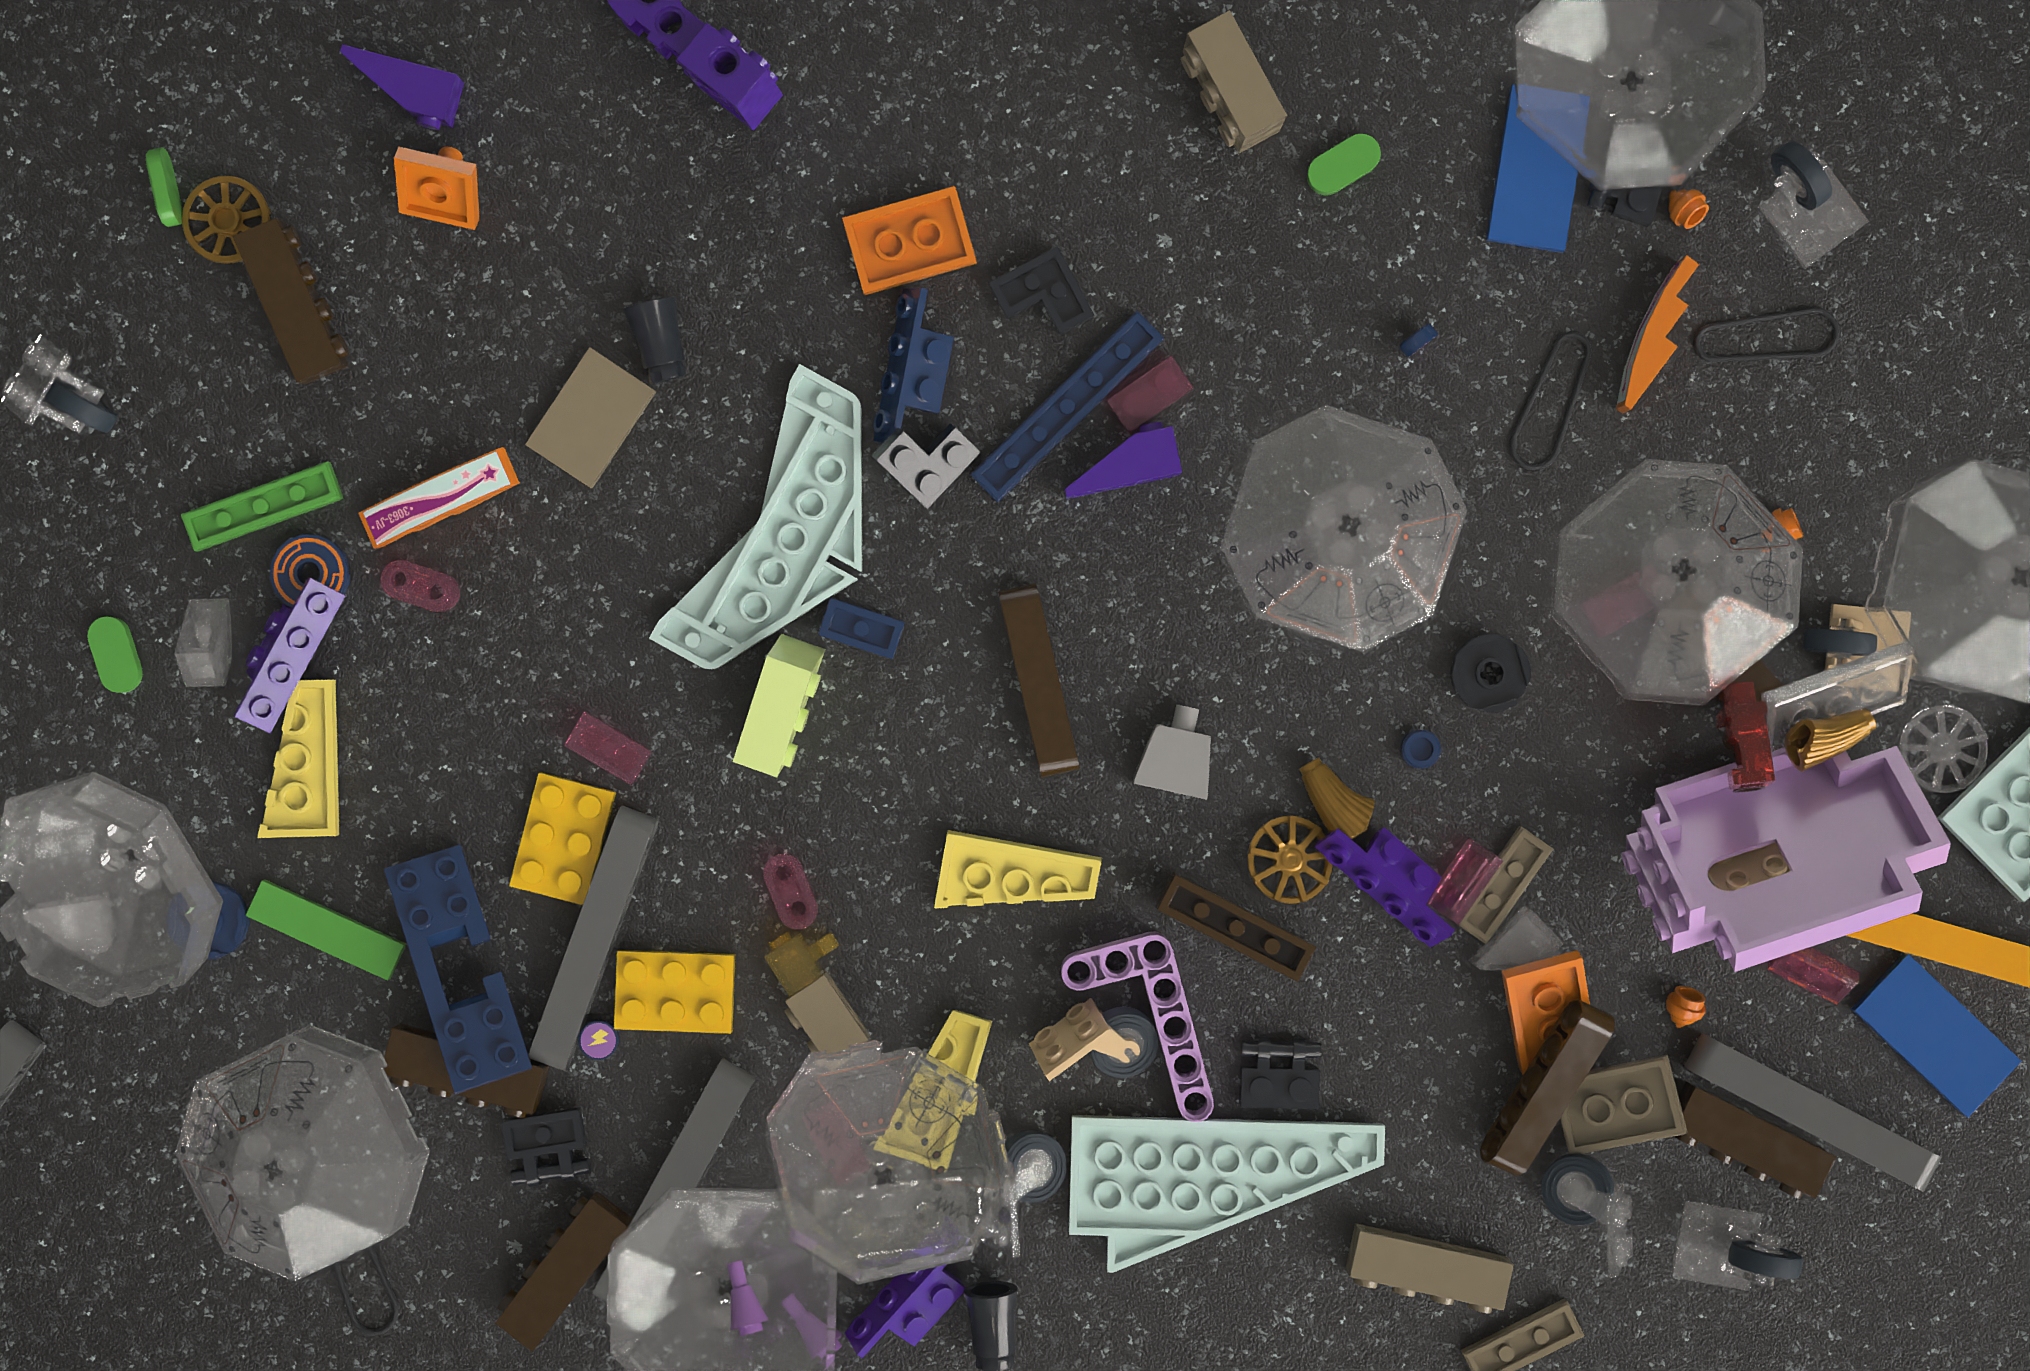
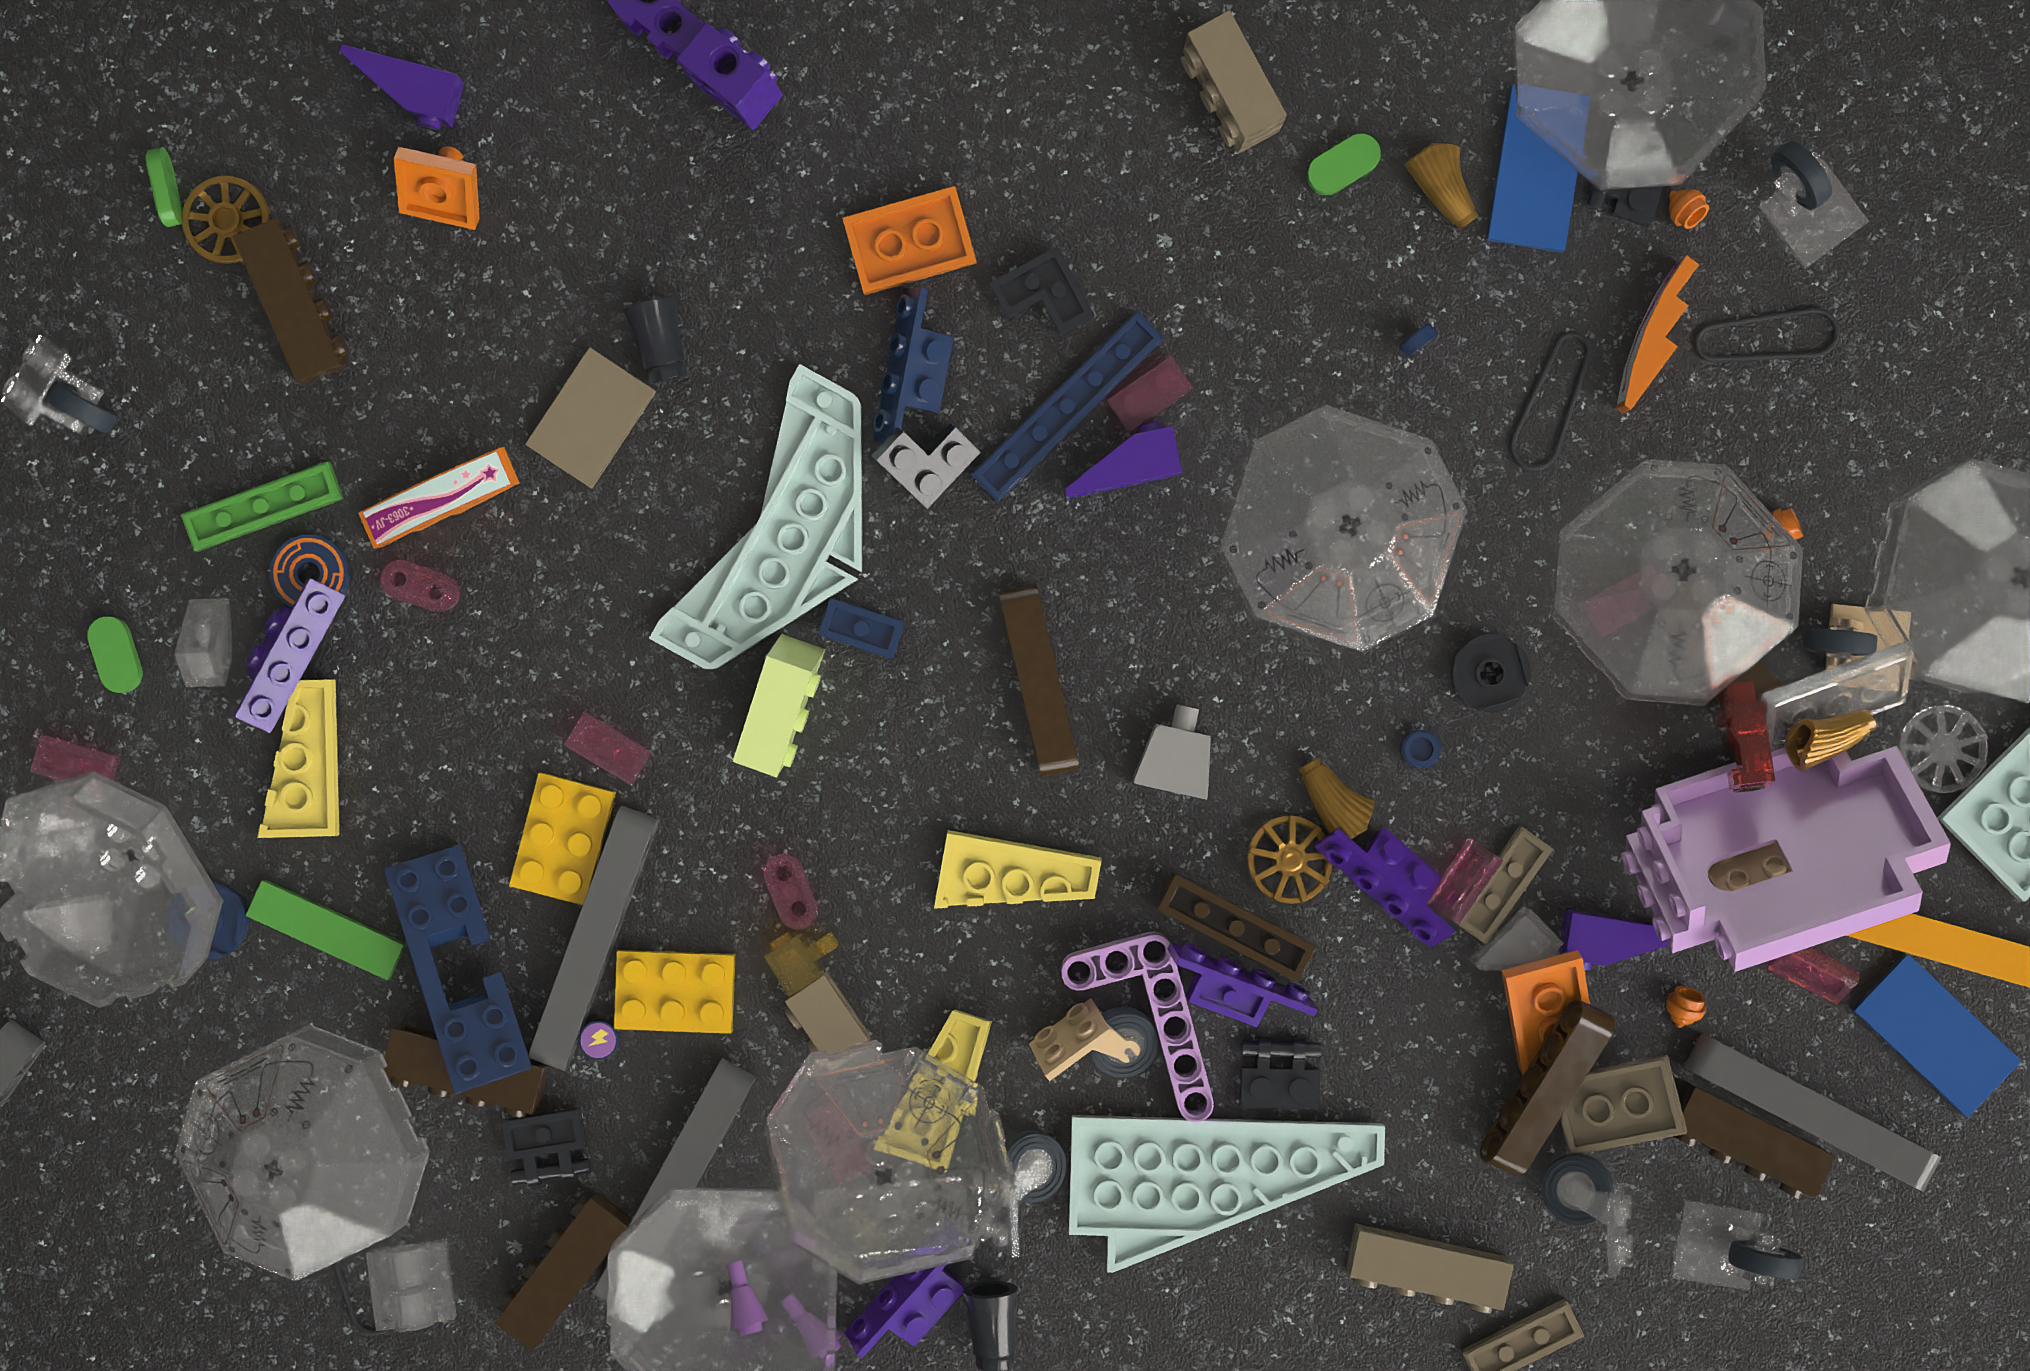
none -> clear pink plate [30,734,121,794]
none -> clear plate [366,1239,457,1332]
none -> dark purple bracket [1167,942,1318,1027]
none -> pearl gold piece [1405,143,1479,230]
none -> dark purple slope [1557,910,1669,971]

